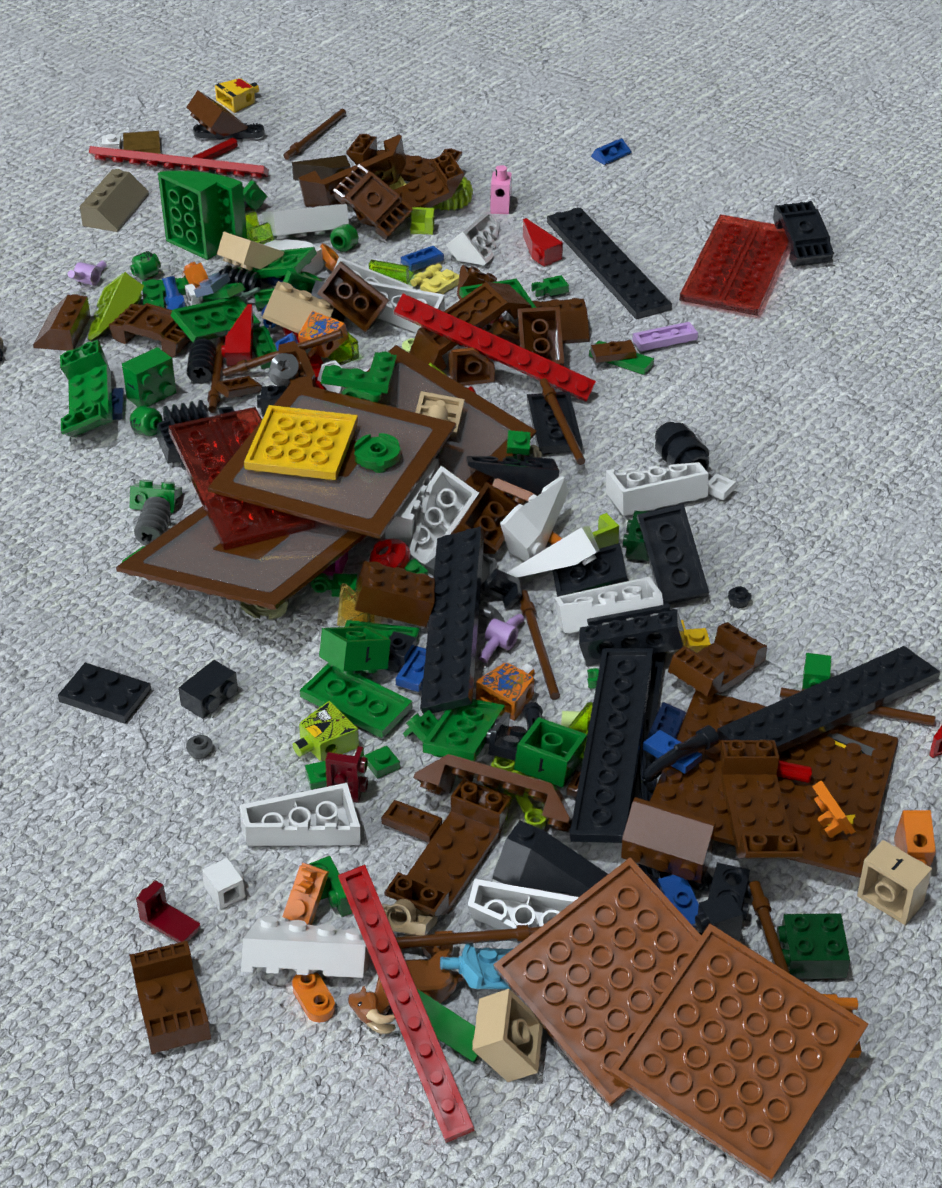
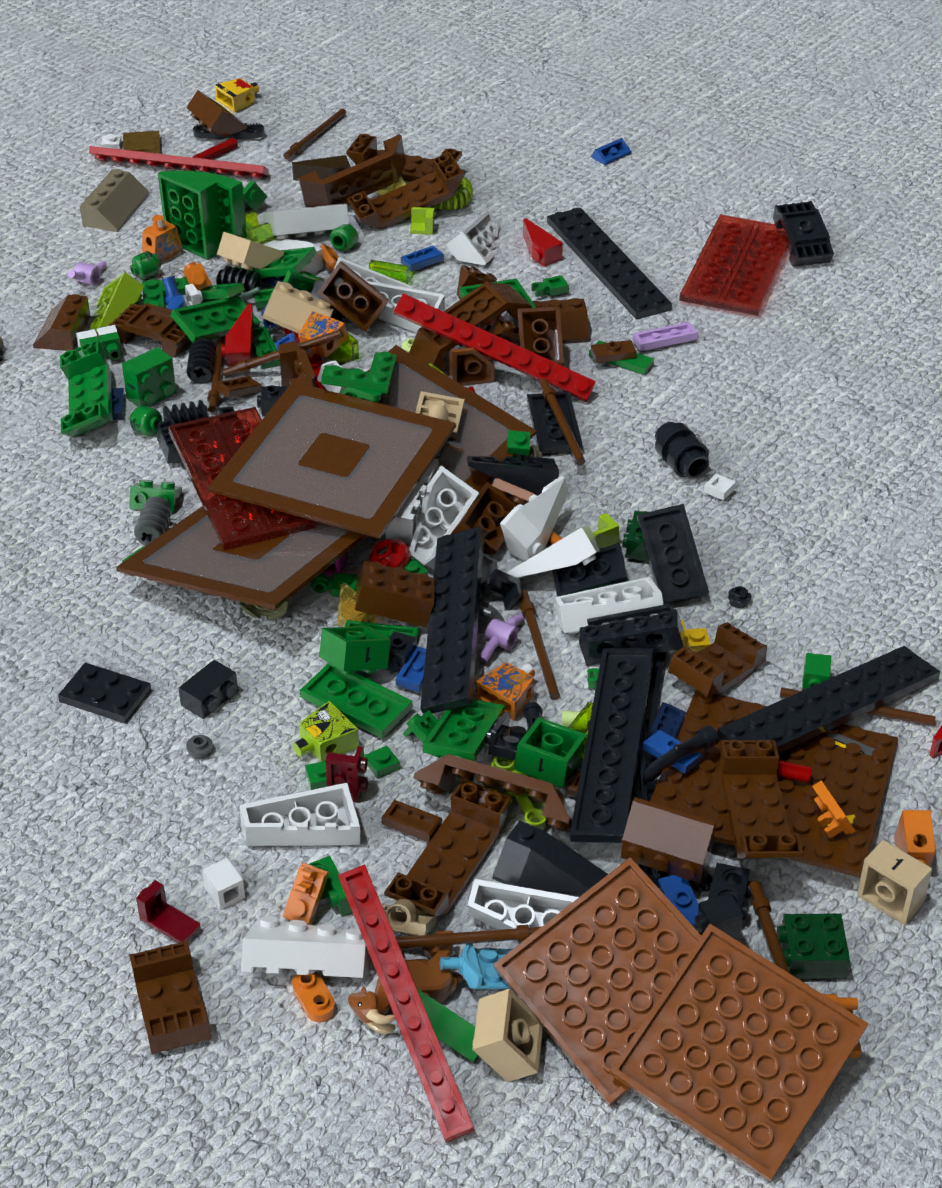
sand blue plate [194,272,231,298] -> none
yellow plate [244,405,358,480] -> none
dark grey piece [269,353,298,386] -> none
reddish brown plate [333,164,413,240] -> none
green plate [354,433,401,473] -> none
light yellow plate [410,263,459,294] -> none
bright pink torso [490,165,512,214] -> none
white wedge [606,462,708,516] -> none
none -> green hips [76,325,122,361]
none -> orange torso [142,215,183,263]

